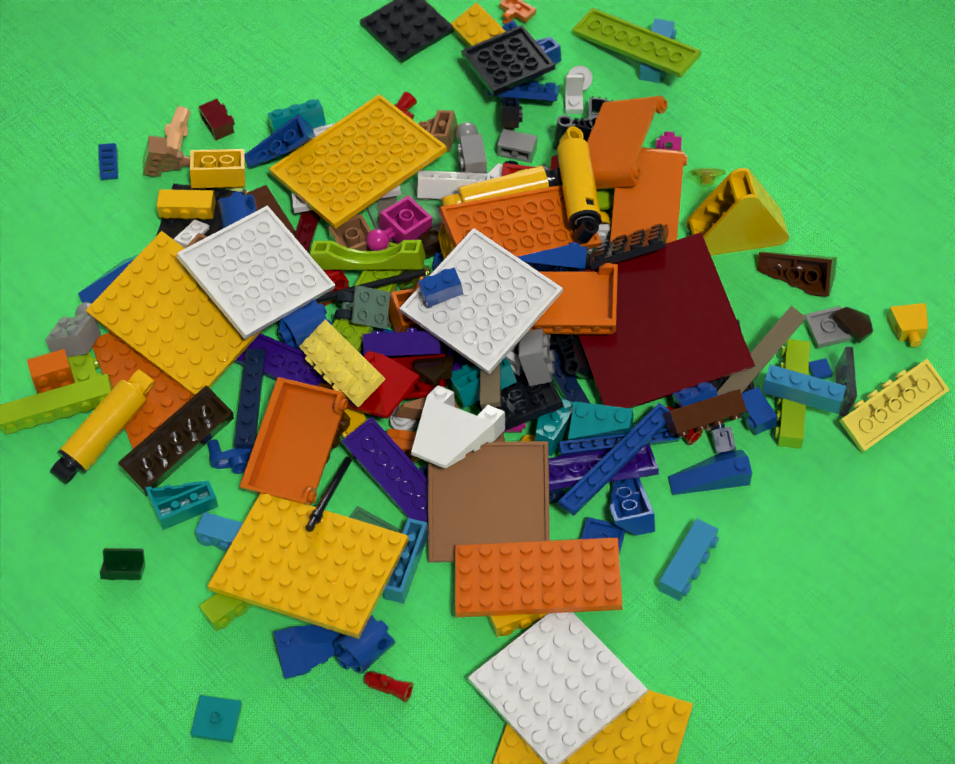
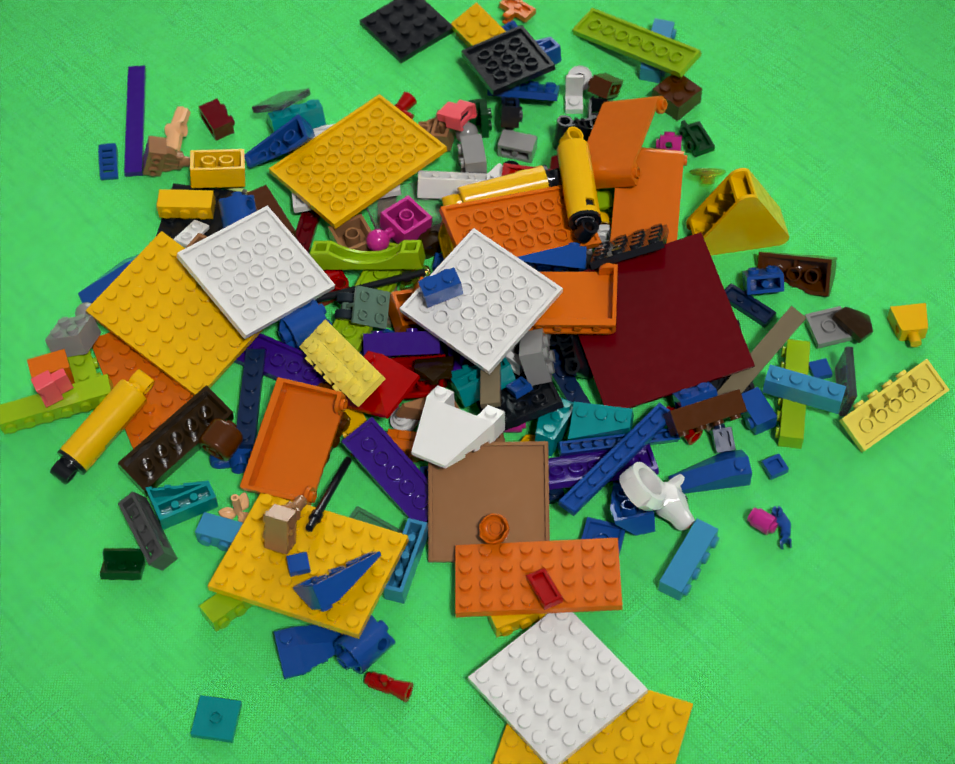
none -> coral piece [30,368,74,408]
none -> dark grey brick [118,492,178,571]
none -> dark purple tile [124,65,146,177]
none -> reddish brown head [199,418,243,461]
none -> light nougat plant [218,492,249,523]
none -> tile [252,88,310,113]
none -> medium nougat brick [263,495,307,555]
none -> blue tile [286,552,311,577]
none -> blue wedge [293,551,381,612]
none -> coral piece [437,100,477,132]
none -> dark green bracket [468,98,492,138]
none -> orange hair [479,513,510,545]
none -> blue tile [506,376,533,399]
none -> red tile [526,568,563,610]
none -> reddish brown brick [588,73,623,99]
none -> white animal [619,462,695,531]
none -> reddish brown brick [652,74,702,121]
none -> dark green bracket [679,120,715,157]
none -> dark blue tile [725,283,777,328]
none -> blue brick [742,265,784,295]
none -> dark pink brick [747,507,778,535]
none -> blue plate [761,453,789,480]
none -> blue arm [771,506,792,549]

